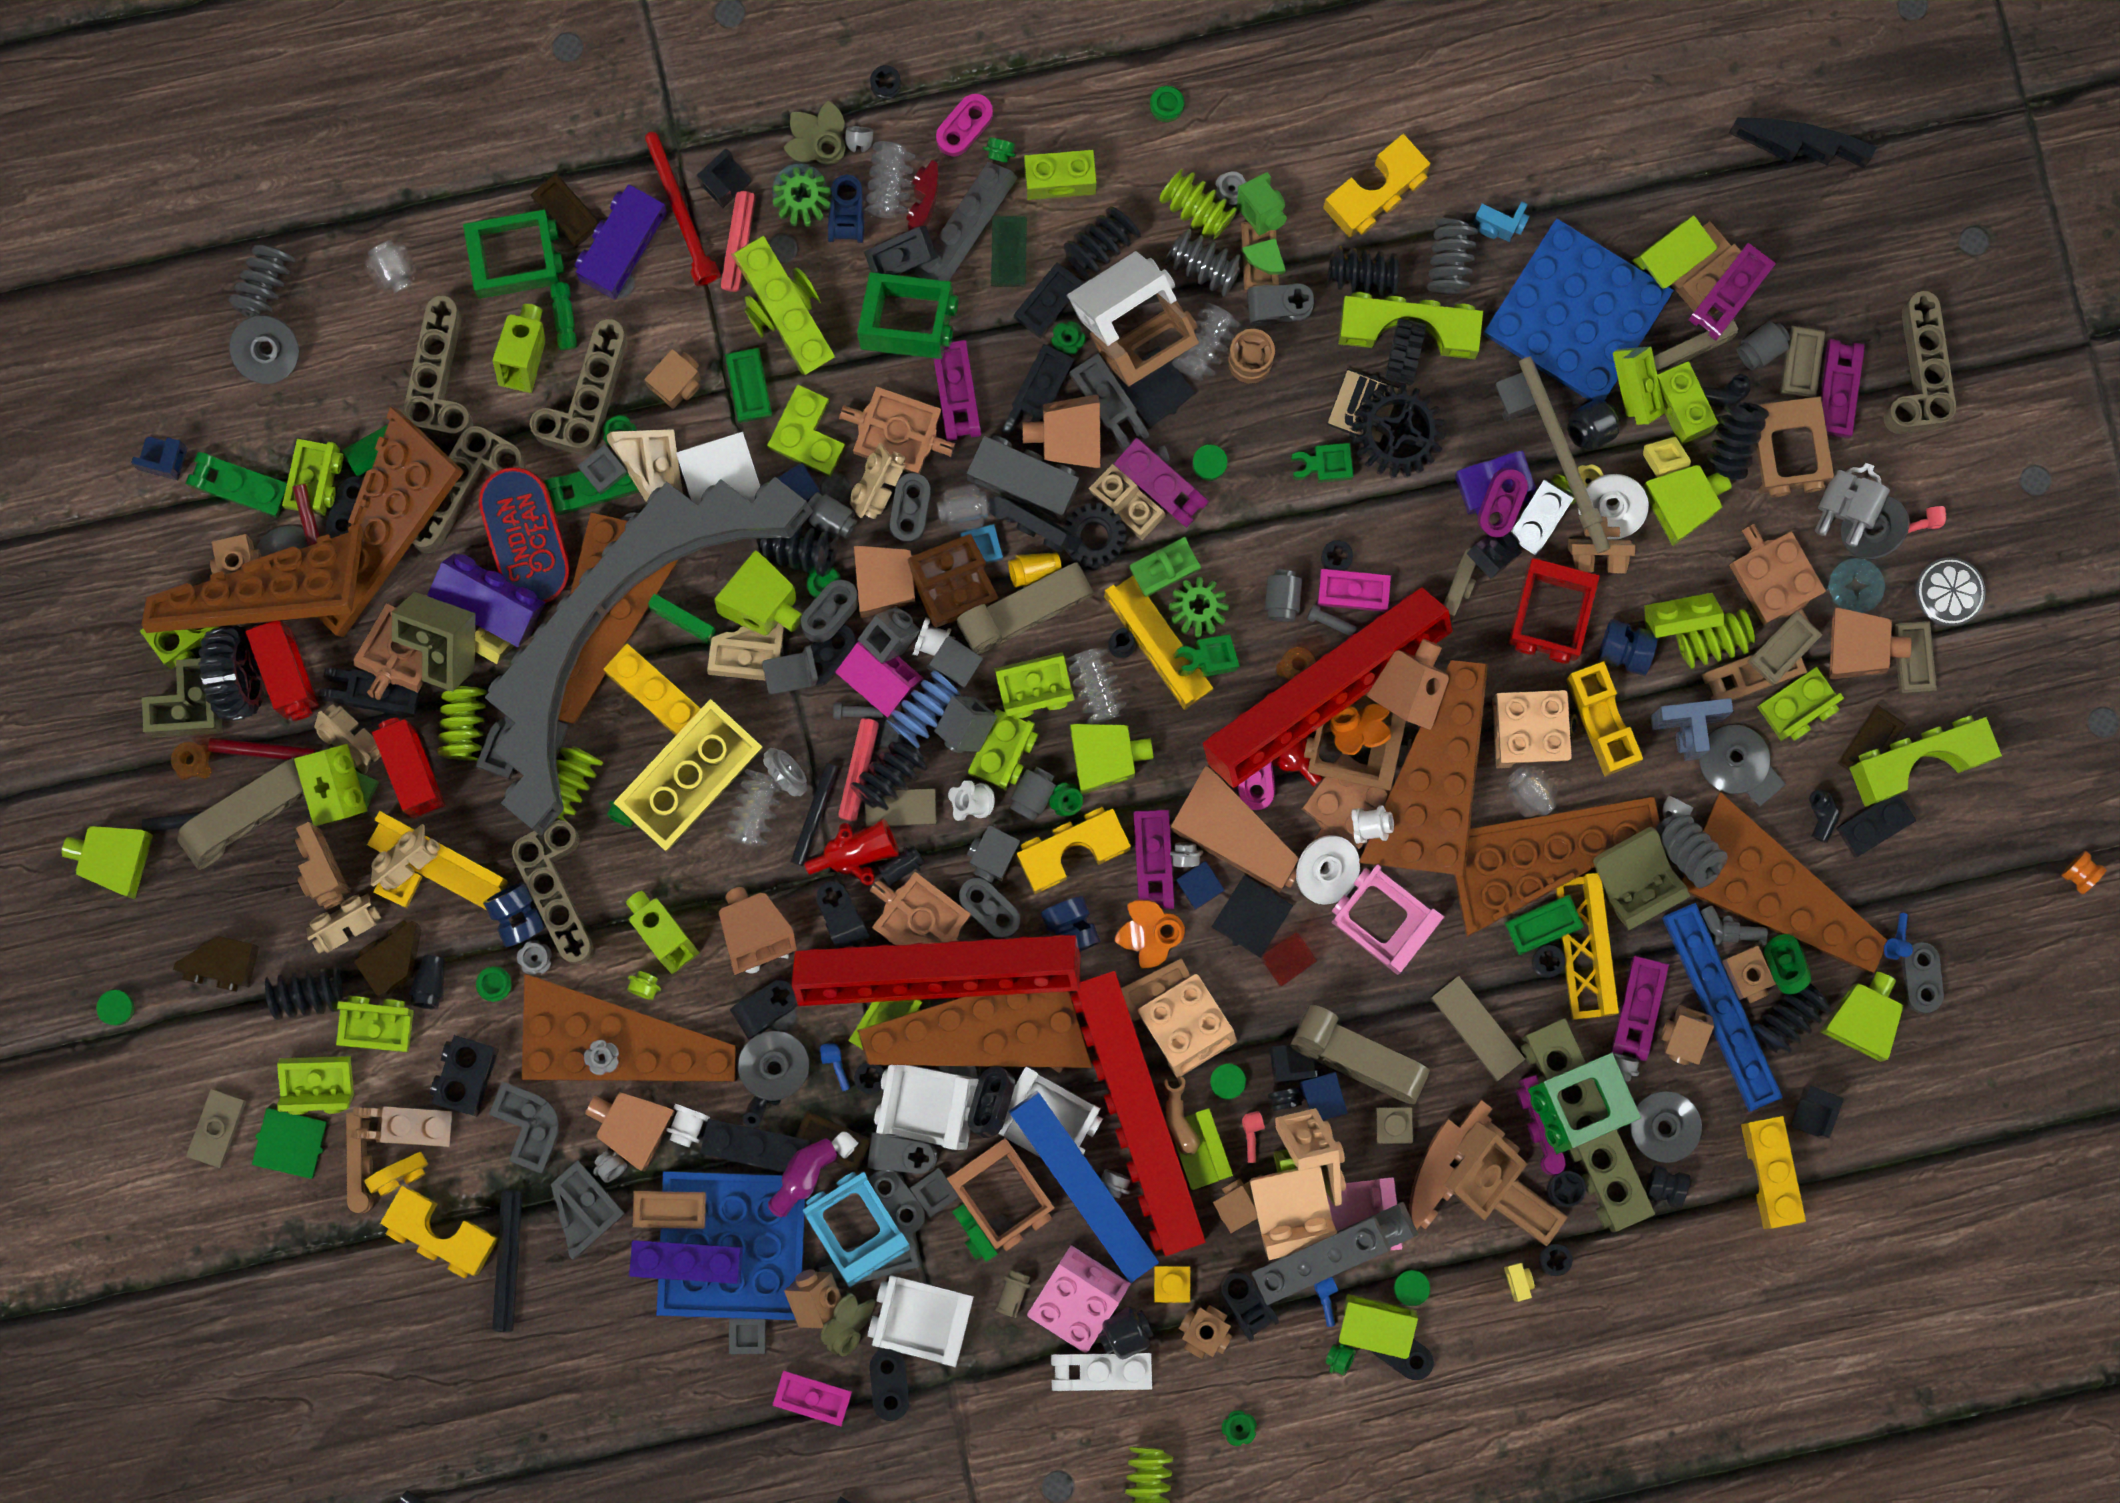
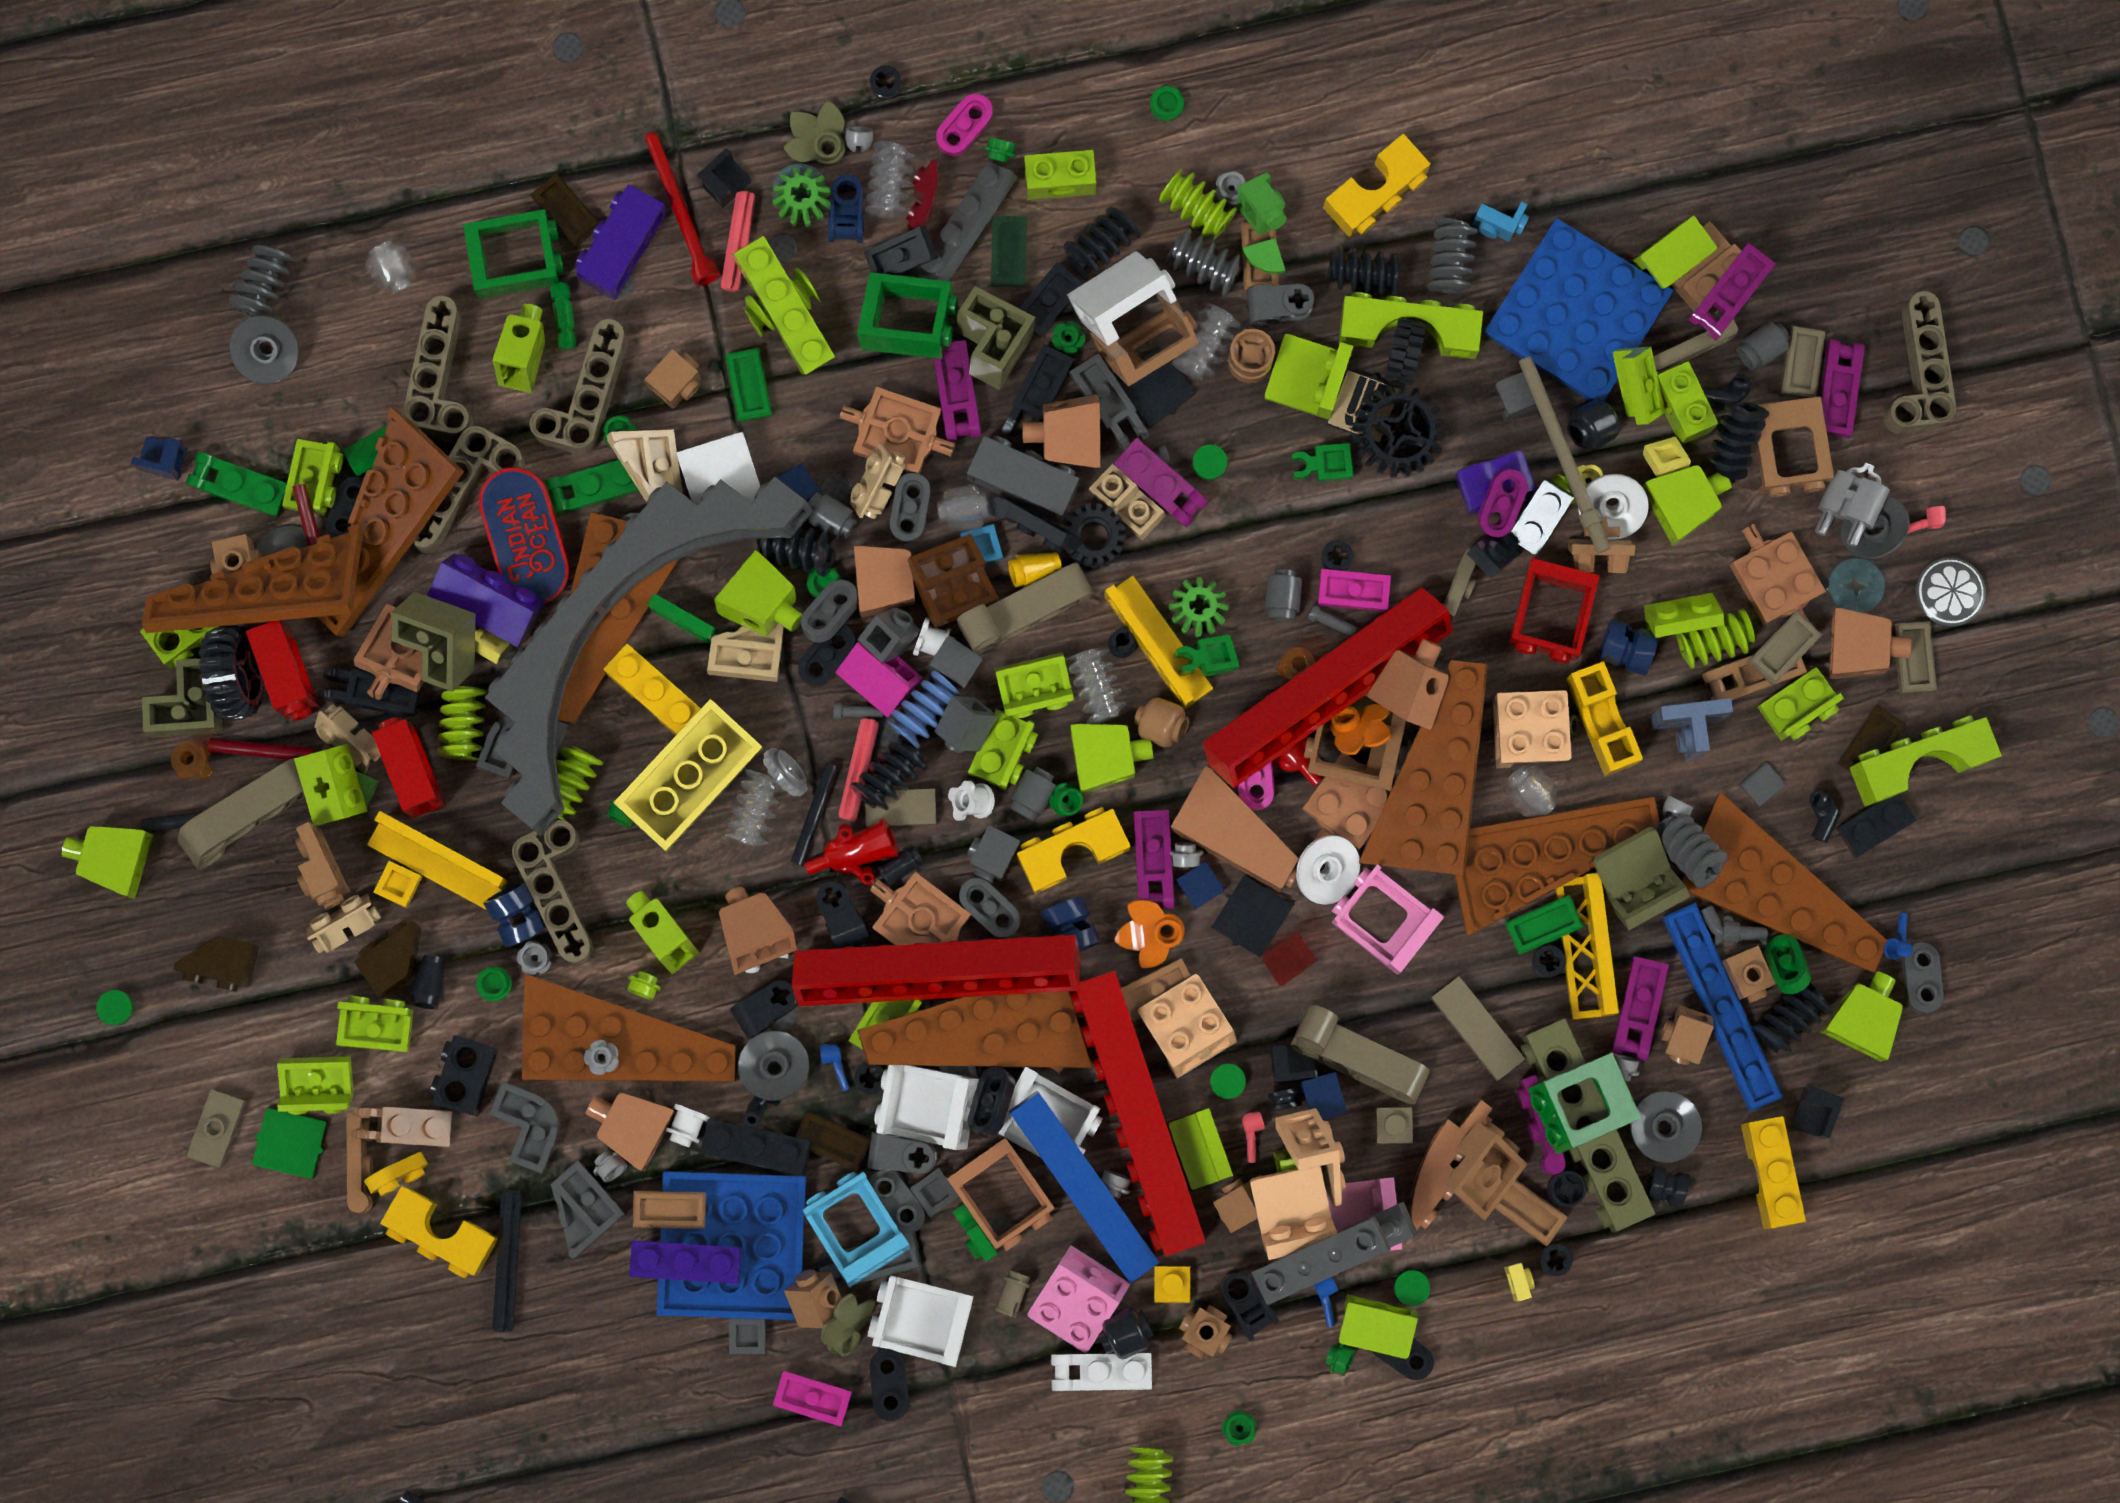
black piece [265,967,343,1020] -> none
tan hinge [371,824,440,890] -> none
dark grey tile [578,444,628,495] -> none
dark grey bracket [762,646,818,695] -> none
lime plate [767,384,845,477] -> none
magenta arm [768,1132,858,1217] -> none
bright green hips [1129,537,1201,597] -> none
medium nougat arm [1163,1076,1200,1156] -> none
white brick [1352,805,1394,844] -> none
dark grey dish [1699,725,1770,794] -> none
black slope [1729,117,1877,168] -> none
orange wheel [2061,850,2107,895] -> none
none -> olive brick [956,286,1036,390]
none -> medium nougat head [1134,697,1189,748]
none -> lime bracket [1264,334,1354,420]

